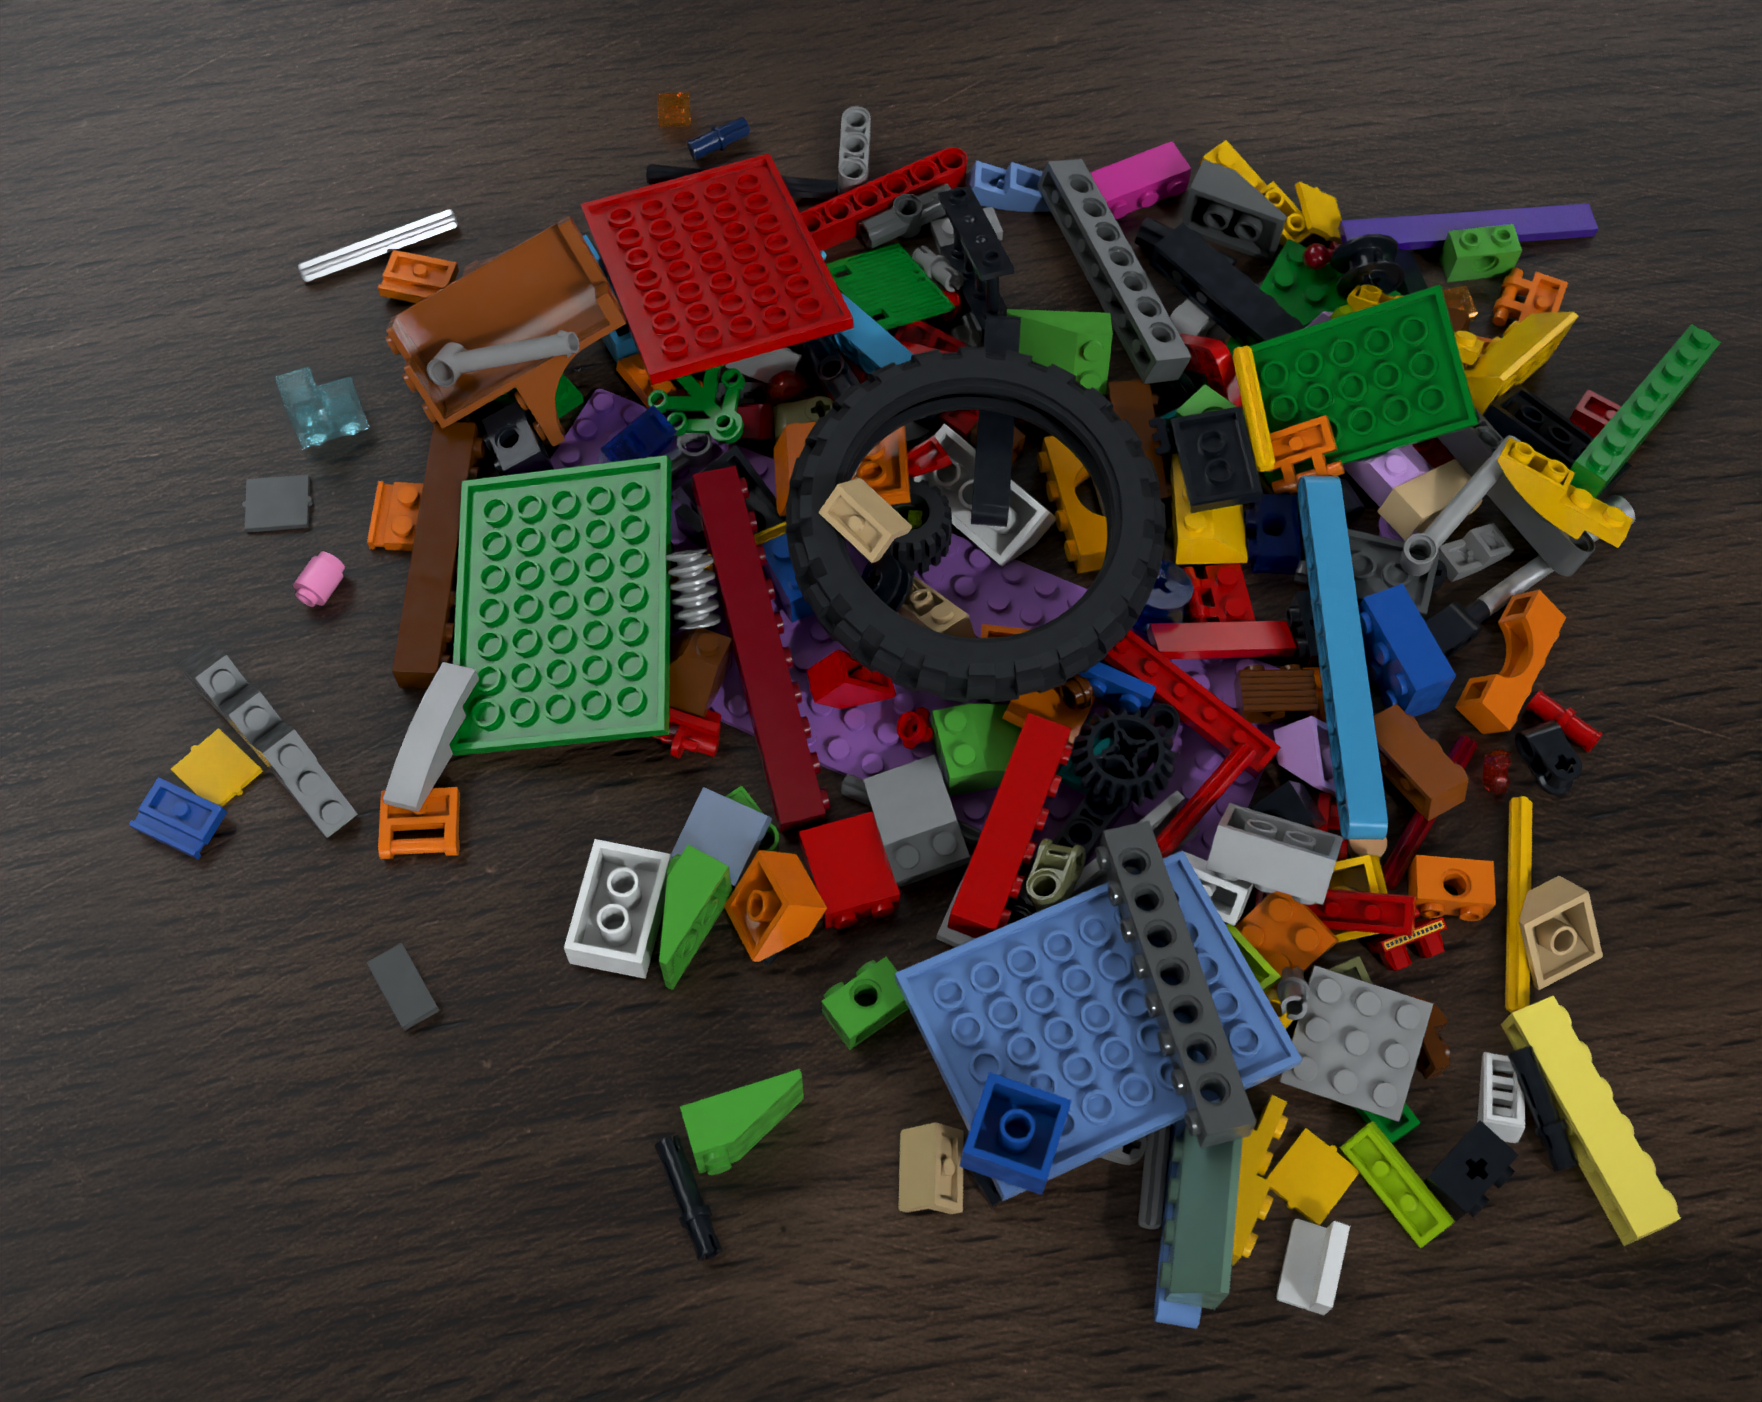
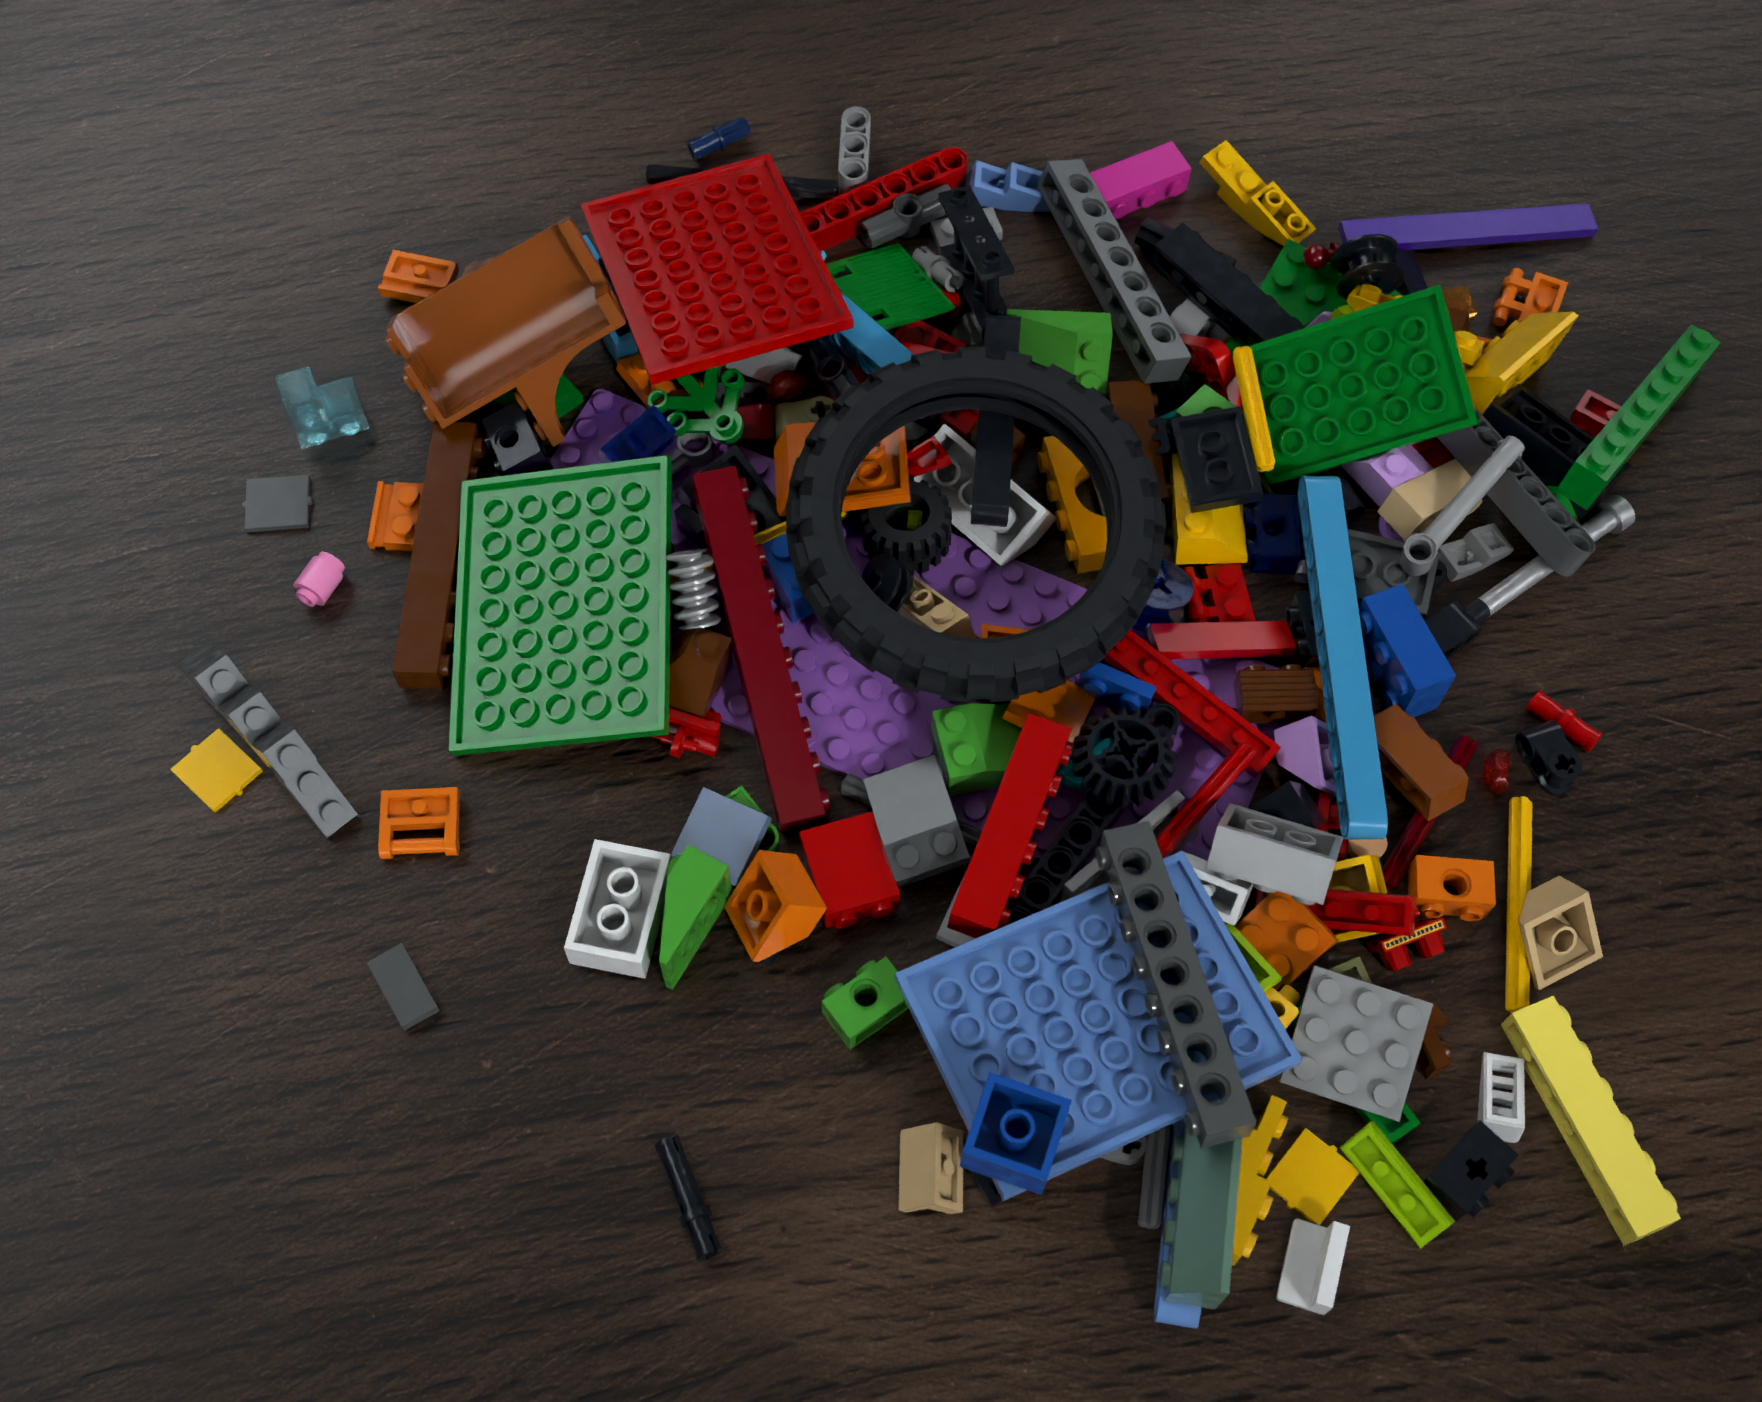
blue plate [129,777,227,860] -> none
axle [298,209,458,282] -> none
light grey slope [383,662,479,812] -> none
light grey piece [427,330,579,387] -> none
clear orange plate [658,92,691,127] -> none
bright green slope [680,1069,804,1175] -> none
red slope [807,650,896,709] -> none
tan panel [818,478,912,563] -> none
red plate [897,707,934,749] -> none
olive piece [1026,838,1085,912] -> none
reddish brown plate [1059,674,1093,710] -> none
dark grey slope [1182,159,1287,263] -> none
orange plate [1267,415,1345,495] -> none
flat silver axle [1277,966,1310,1020] -> none
yellow piece [1295,181,1342,244] -> none
bright green brick [1439,224,1522,282] -> none
orange arch [1455,589,1566,734] -> none
yellow slope [1497,437,1633,548] -> none
black pin [1507,1046,1579,1171] -> none

